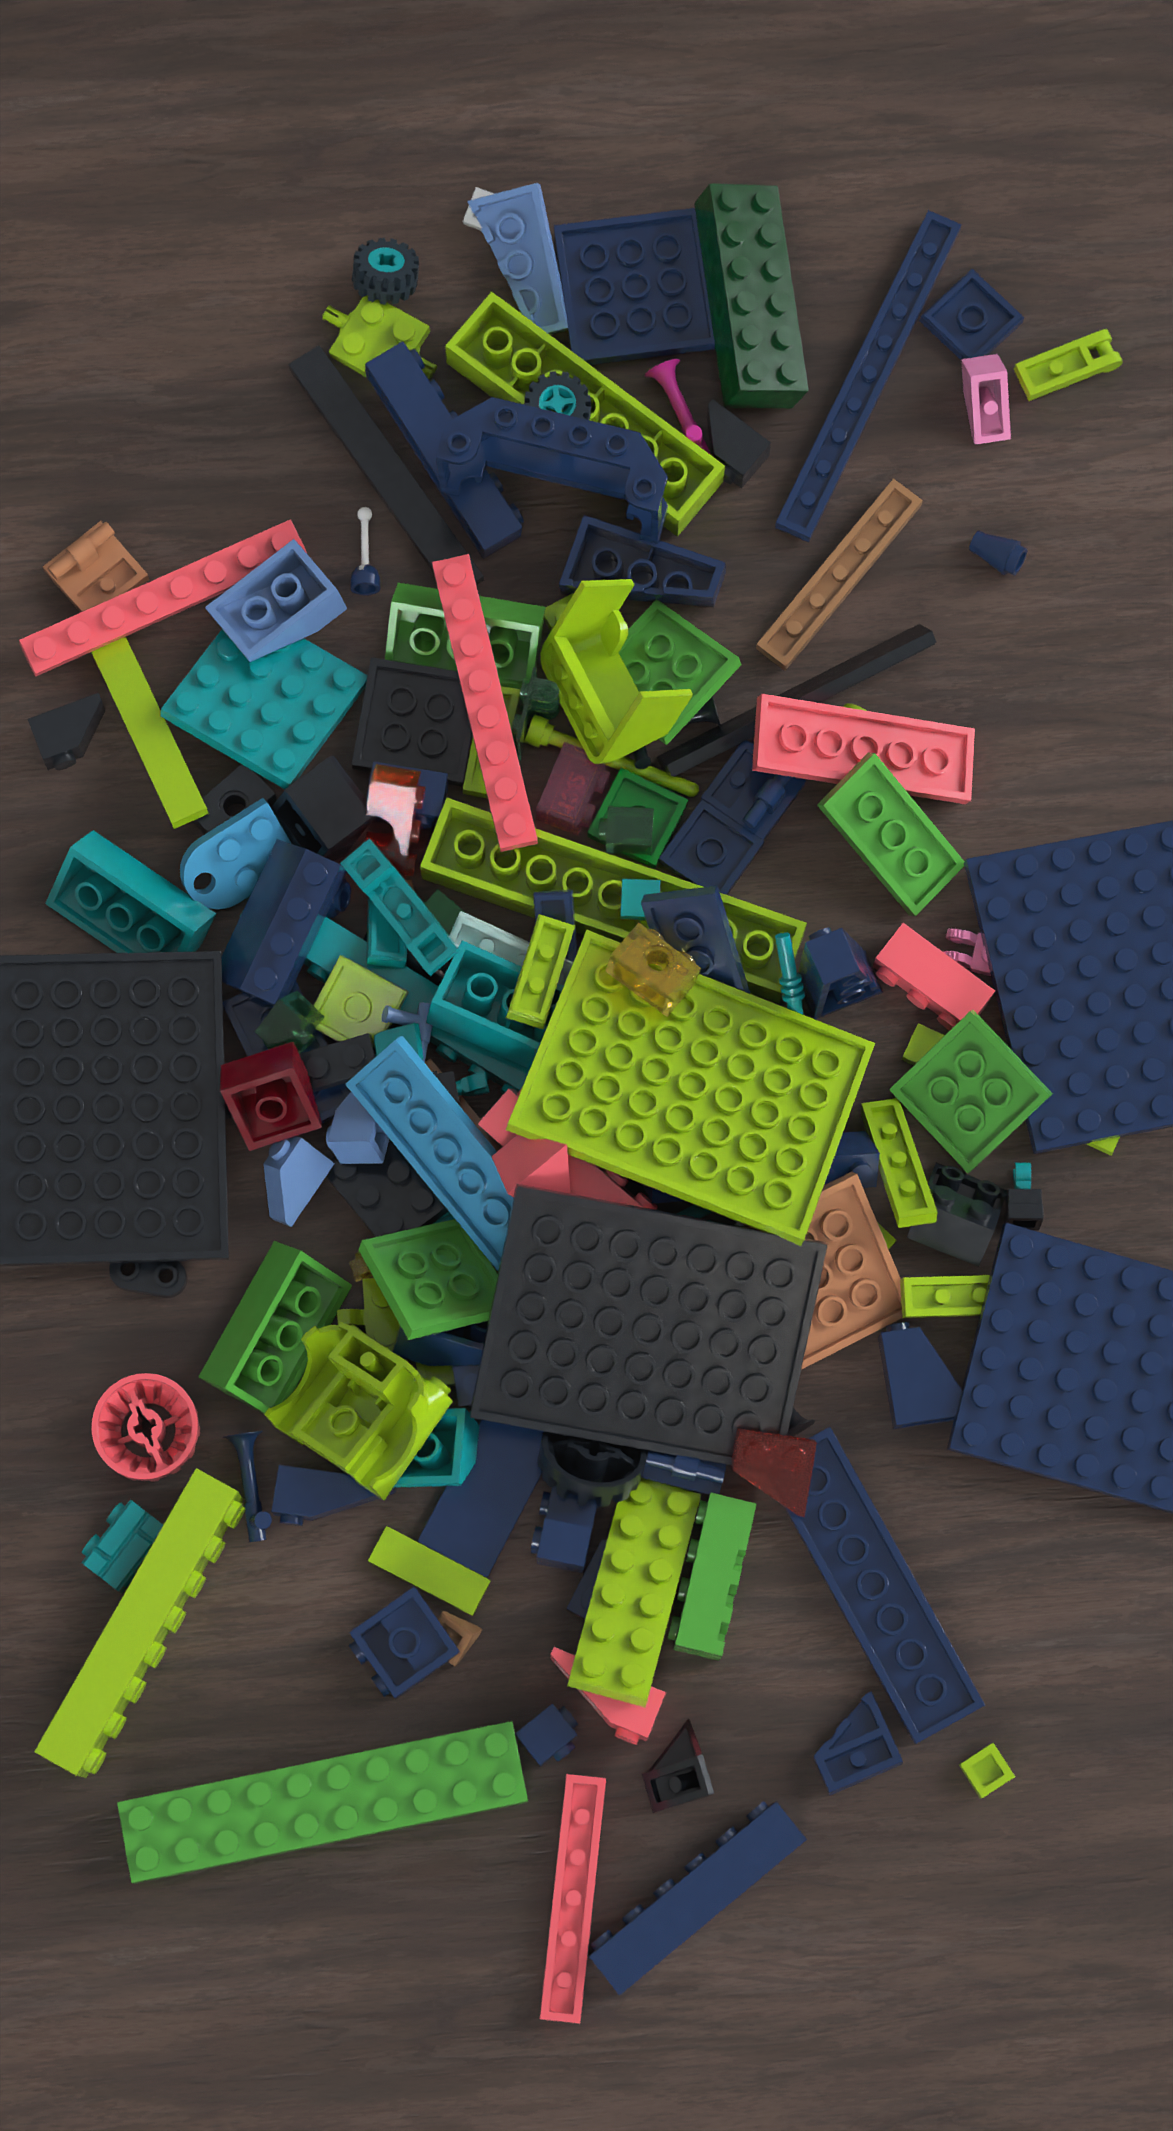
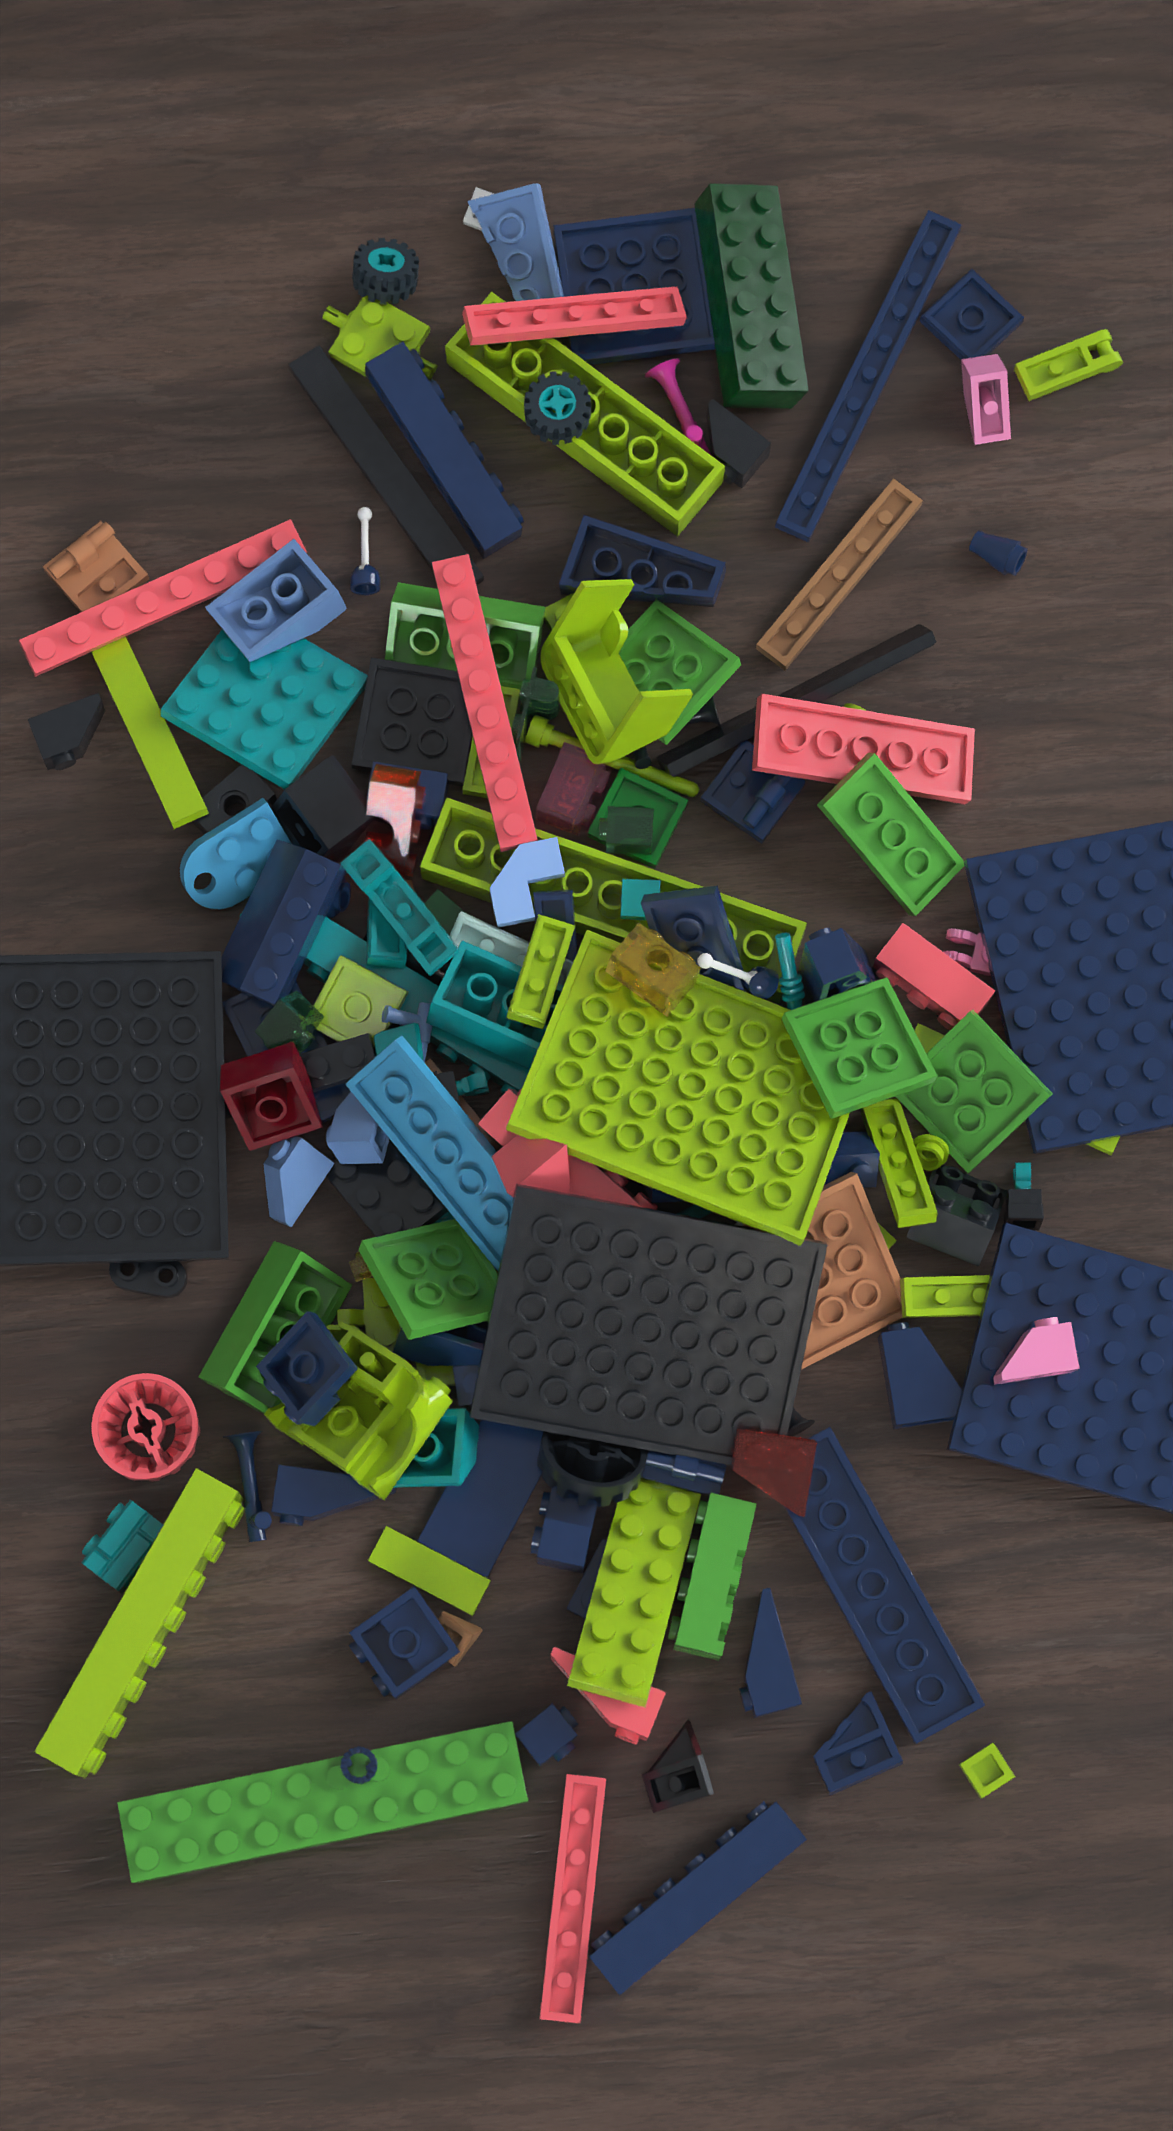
teal slope [45,830,216,953] -> none
dark blue windscreen [436,397,668,544] -> none
dark blue plate [658,799,764,895] -> none
none -> dark blue plate [256,1311,358,1427]
none -> dark blue bush [341,1747,378,1784]
none -> coral plate [462,286,687,346]
none -> light blue tile [490,837,565,928]
none -> hinge [697,953,779,999]
none -> dark blue slope [739,1588,802,1718]
none -> bright green plate [781,977,937,1119]
none -> lime plate [913,1134,949,1171]
none -> bright pink slope [993,1317,1080,1385]

